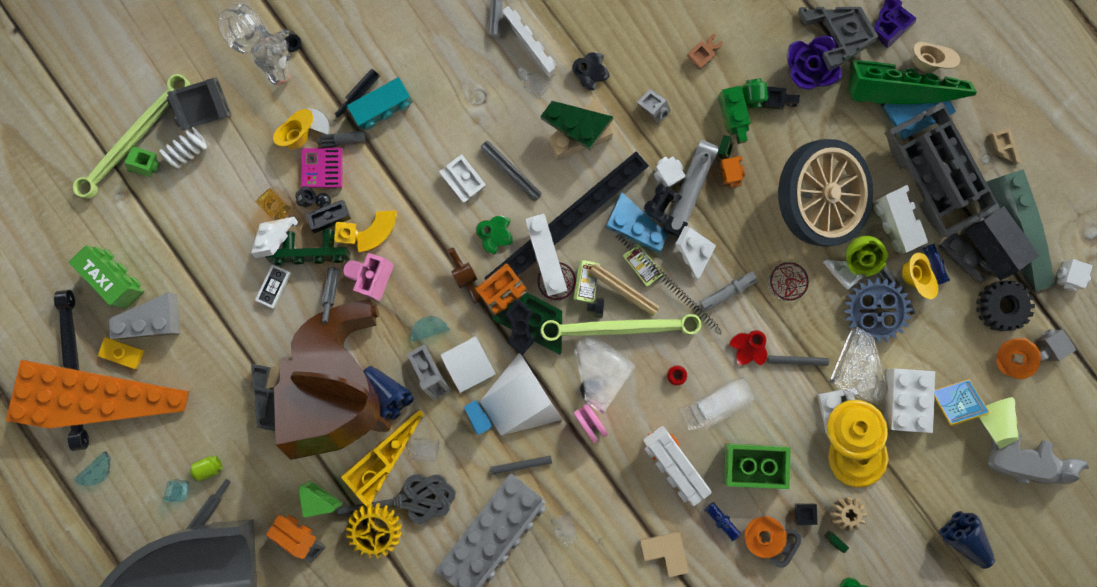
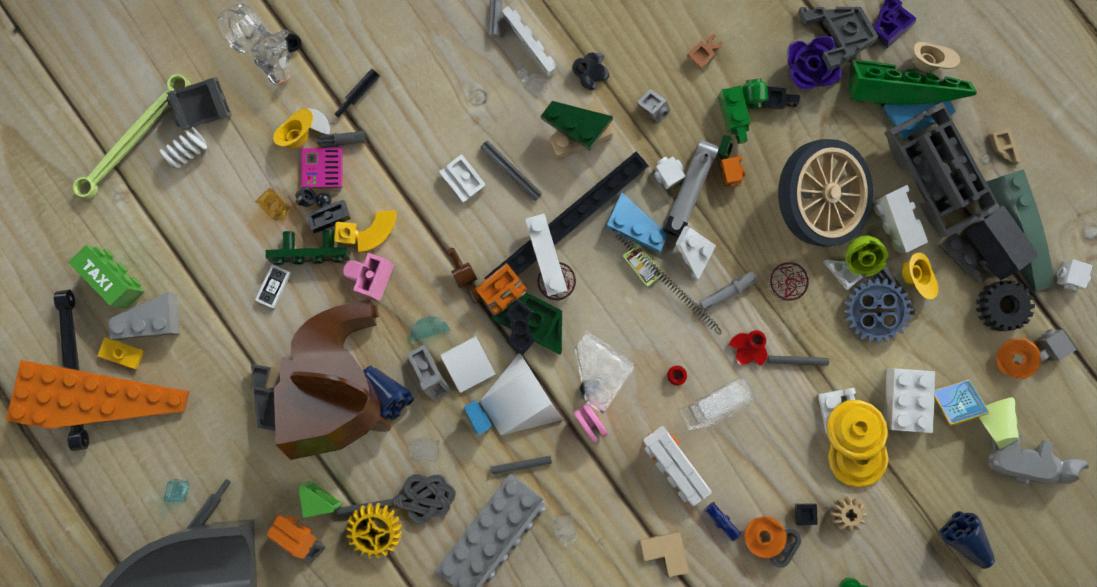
clear light blue tile [73,451,111,486] -> none
bright green brick [124,146,160,177] -> none
lime brick [189,455,223,482] -> none
white wing [251,217,298,258] -> none
dark grey axle [322,267,340,324] -> none
yellow wedge [340,409,424,507] -> none
teal brick [347,77,413,130] -> none
green plate [476,216,513,254] -> none
yellowish green piece [540,314,701,341] -> none
tile [573,260,600,303] -> none
black tile [587,298,604,318] -> none
tan axle [589,264,659,316] -> none
black piece [644,184,682,224] -> none
bright green brick [723,443,791,489] -> none
dark green tile [824,530,849,553] -> none
clear plate [830,327,888,407] -> none
clear blue pin [922,243,950,285] -> none

